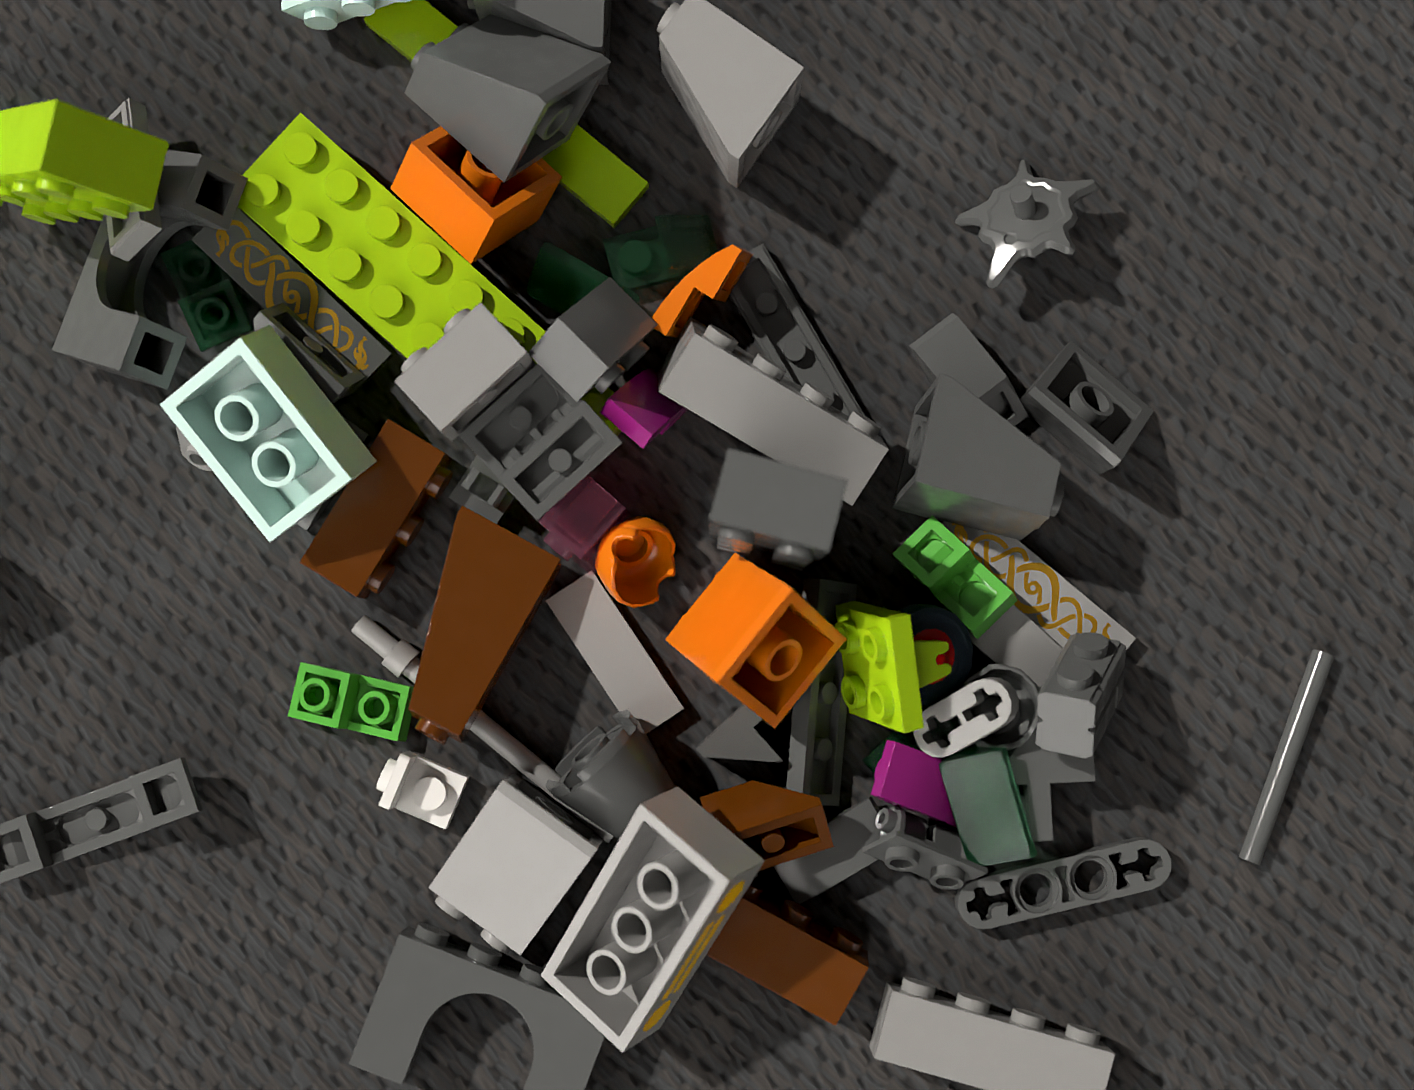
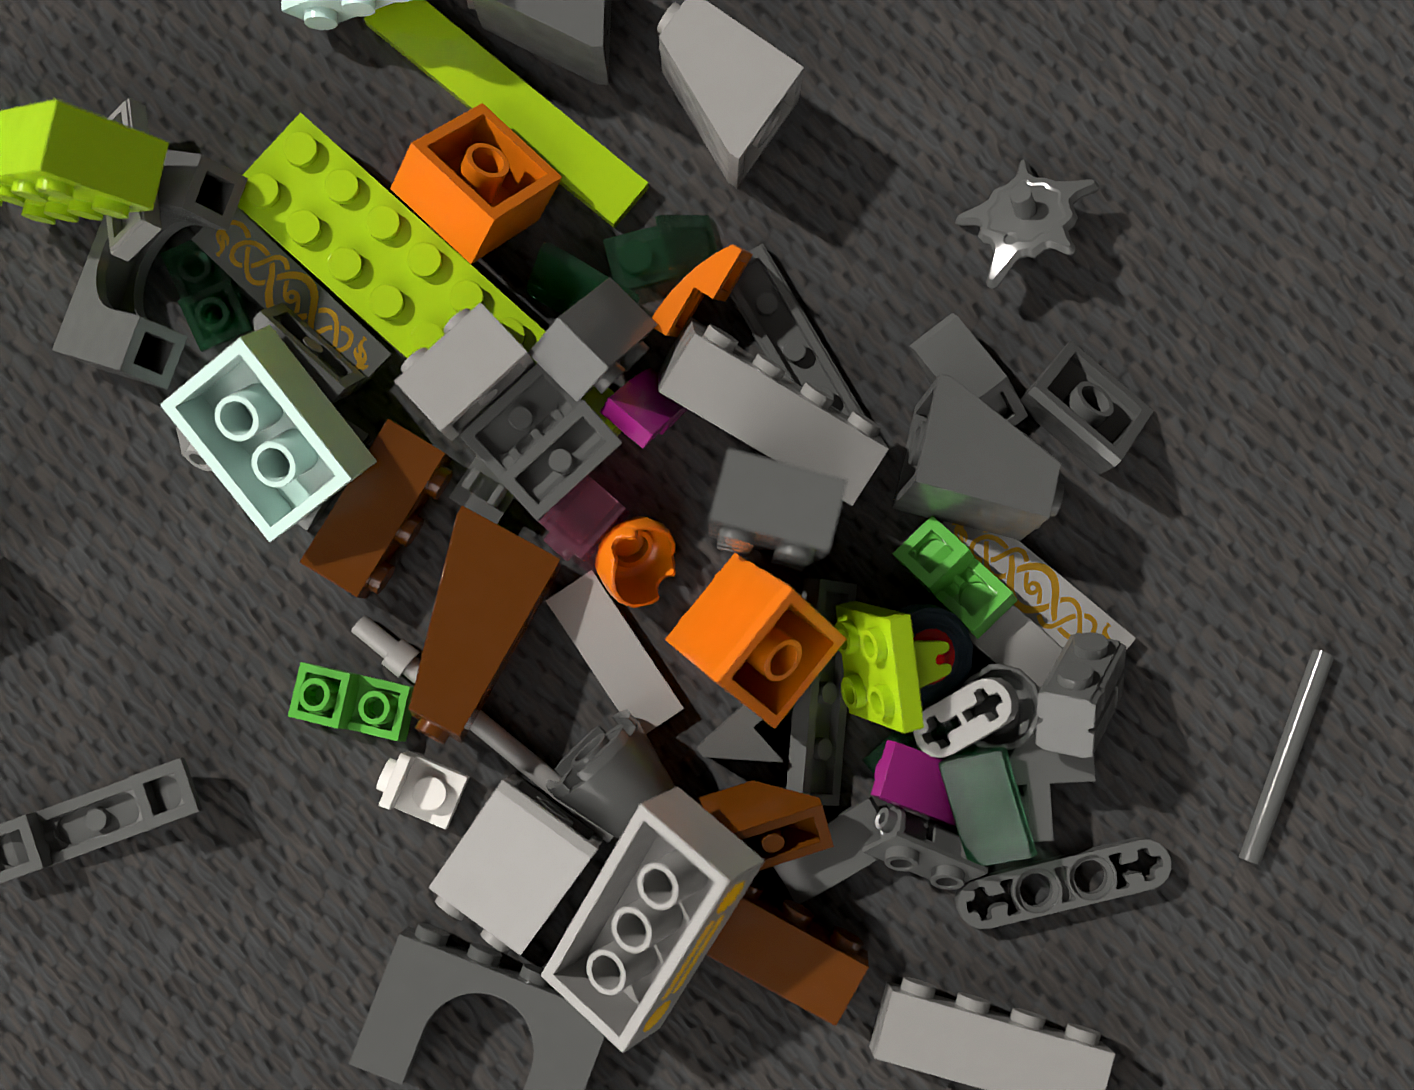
dark grey slope [404,14,611,183] -> none

